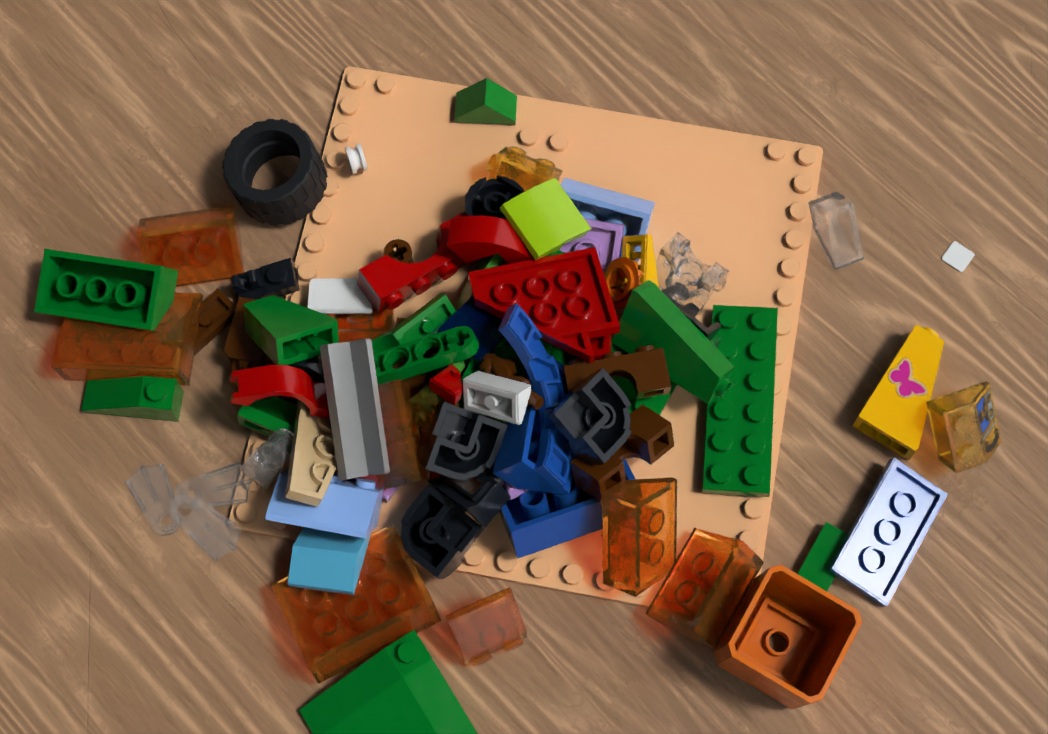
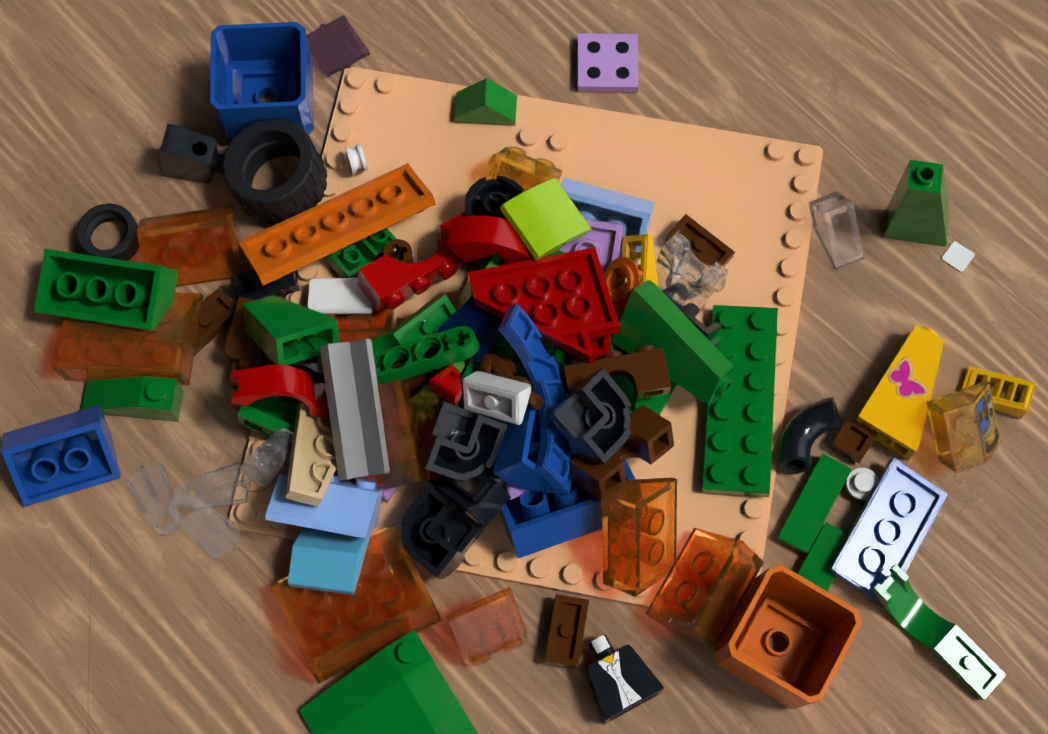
none -> blue slope [1,405,121,507]
none -> black tyre [77,203,141,261]
none -> black torso [160,124,225,184]
none -> blue plate [210,22,314,141]
none -> orange plate [238,163,436,286]
none -> clear purple piece [307,15,370,77]
none -> green slope [327,228,396,278]
none -> reddish brown plate [544,594,589,669]
none -> lavender tile [578,33,639,92]
none -> black torso [586,635,664,724]
none -> reddish brown plate [665,214,735,279]
none -> green tile [776,453,852,556]
none -> black cylinder [778,397,841,474]
none -> reddish brown plate [831,417,878,464]
none -> white plate [846,468,878,501]
none -> green piece [871,564,1006,700]
none -> green slope [883,160,949,247]
none -> yellow slope [959,366,1036,419]

